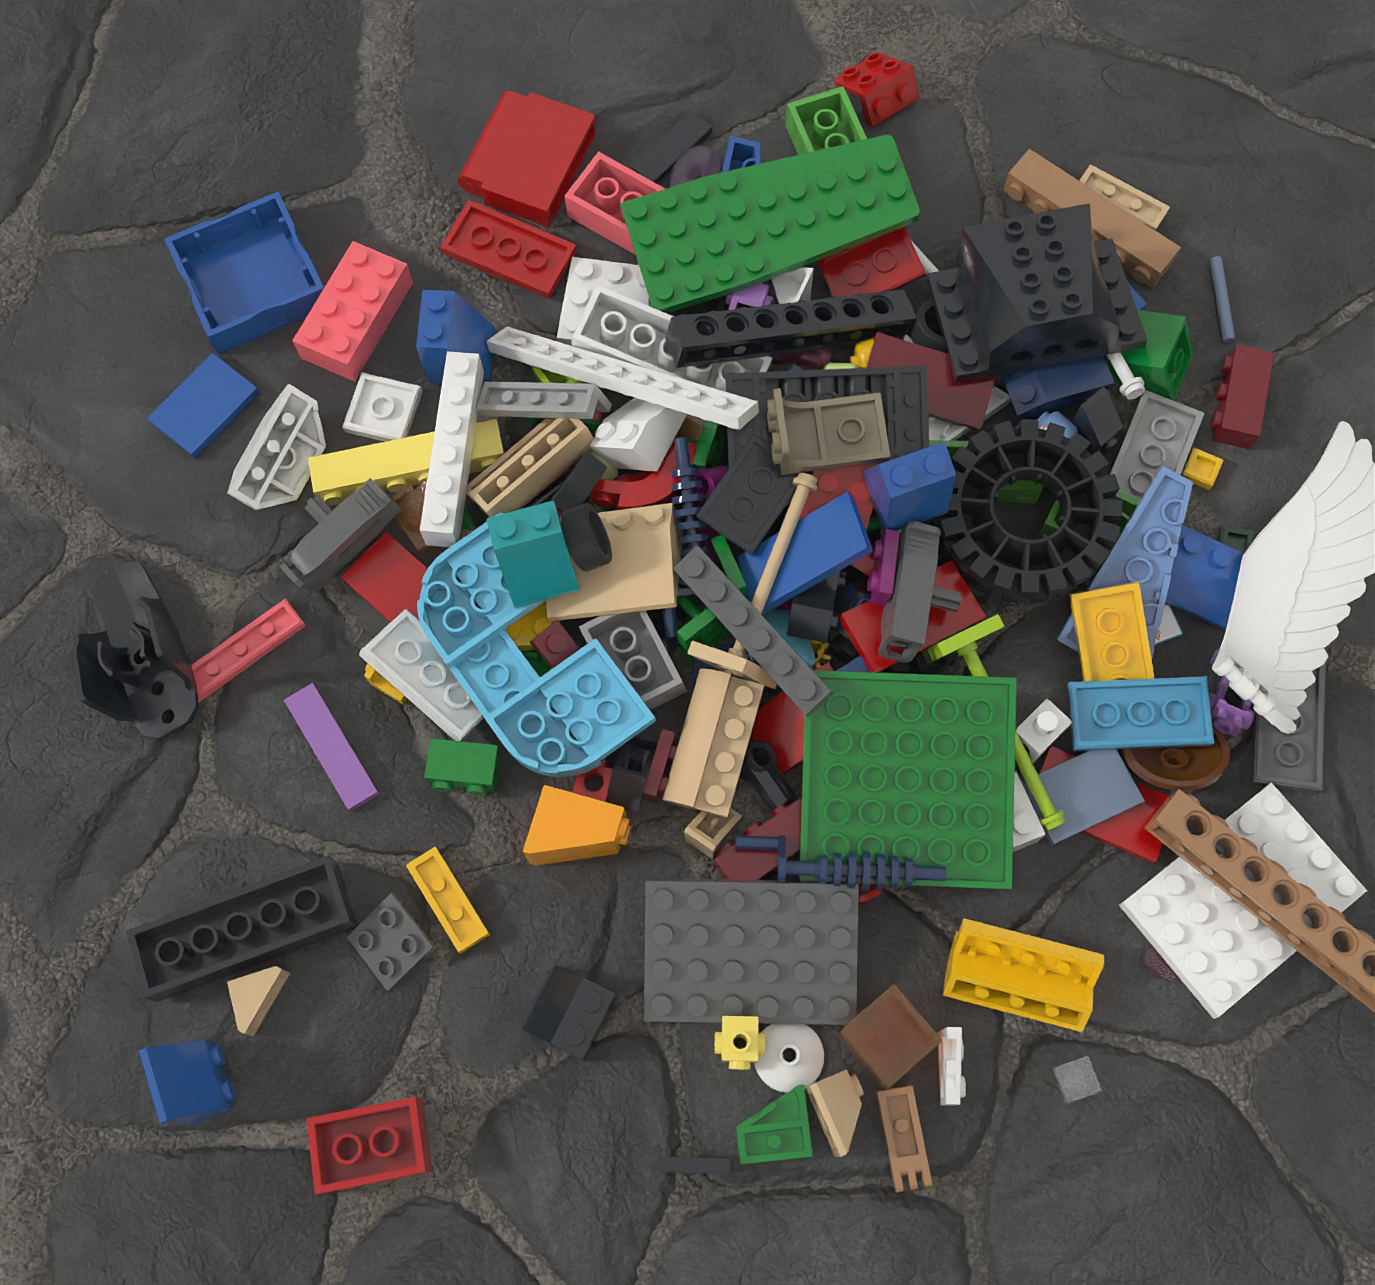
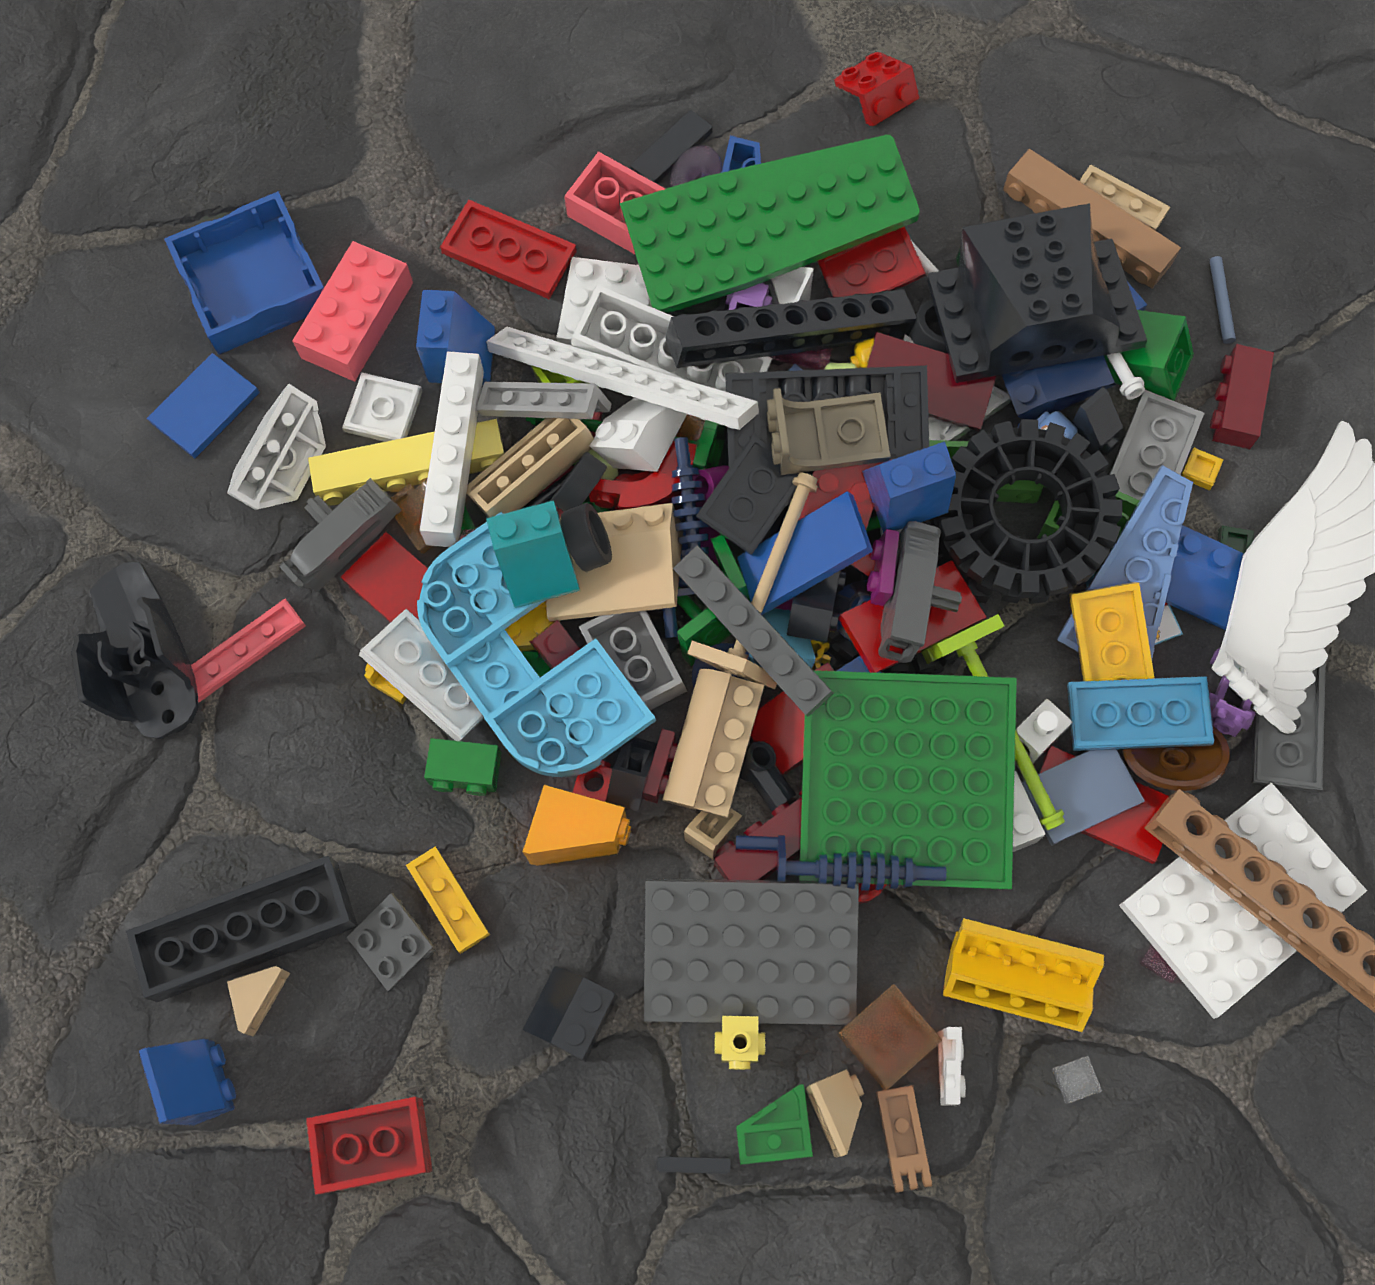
medium lavender tile [284,683,379,812] -> none
red piece [458,91,597,228] -> none
white dish [754,1024,824,1093] -> none
bright green brick [785,86,867,155] -> none

